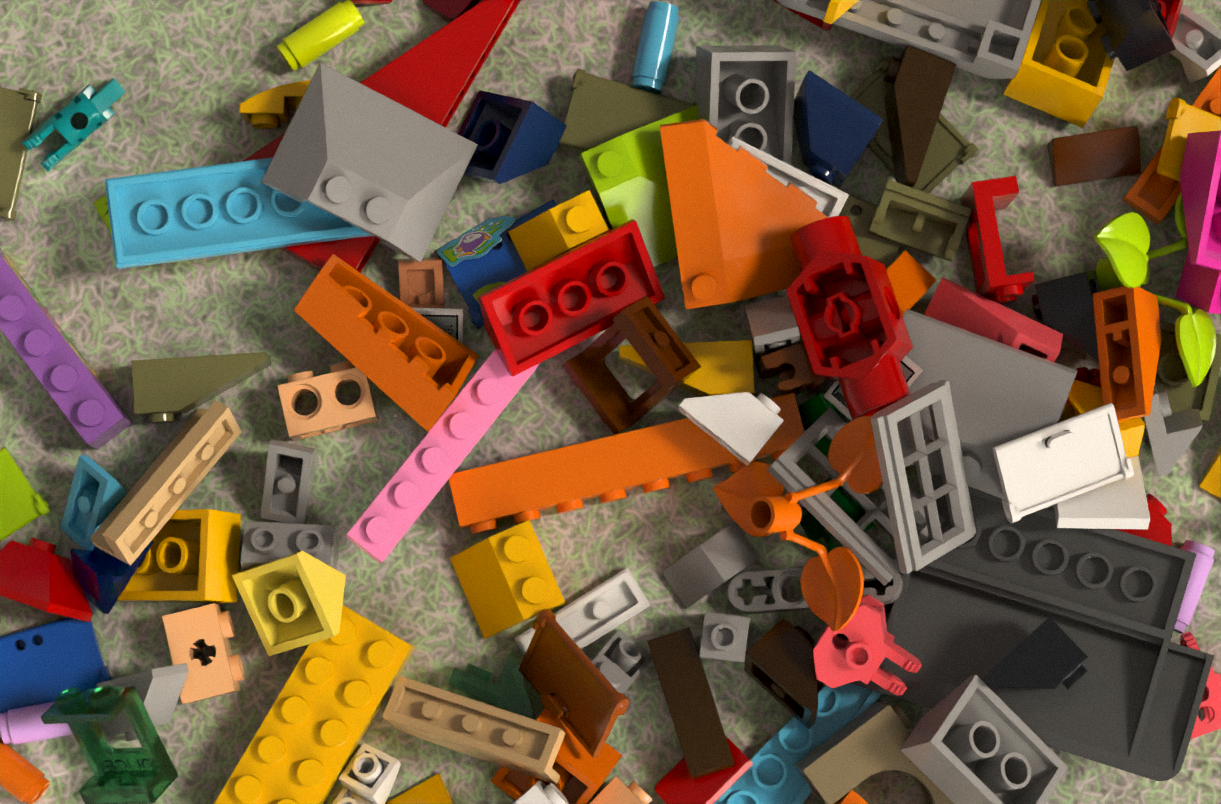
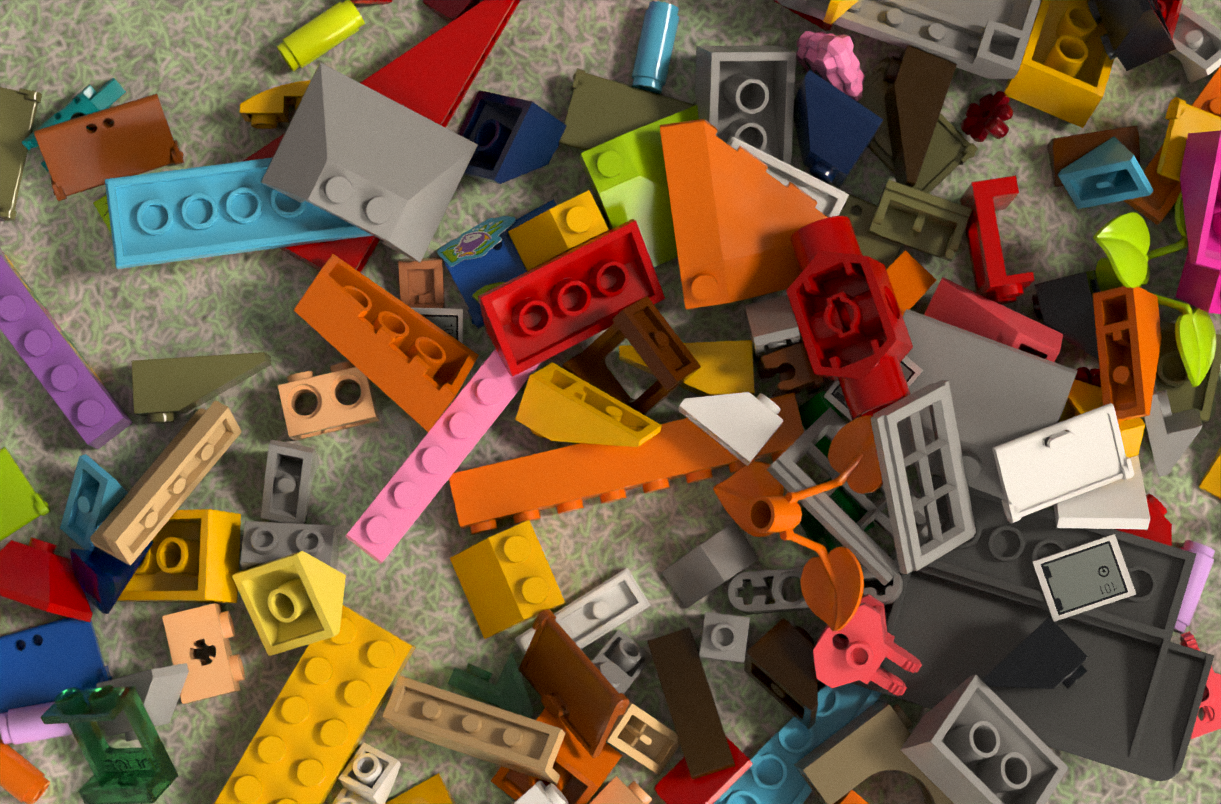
none -> dark orange door [34,94,184,201]
none -> yellow slope [515,362,662,447]
none -> tan slope [606,701,680,775]
none -> bright pink rock [796,31,865,101]
none -> dark red plant [960,91,1014,142]
none -> sticker [1033,534,1136,622]
none -> medium azure slope [1058,137,1153,209]

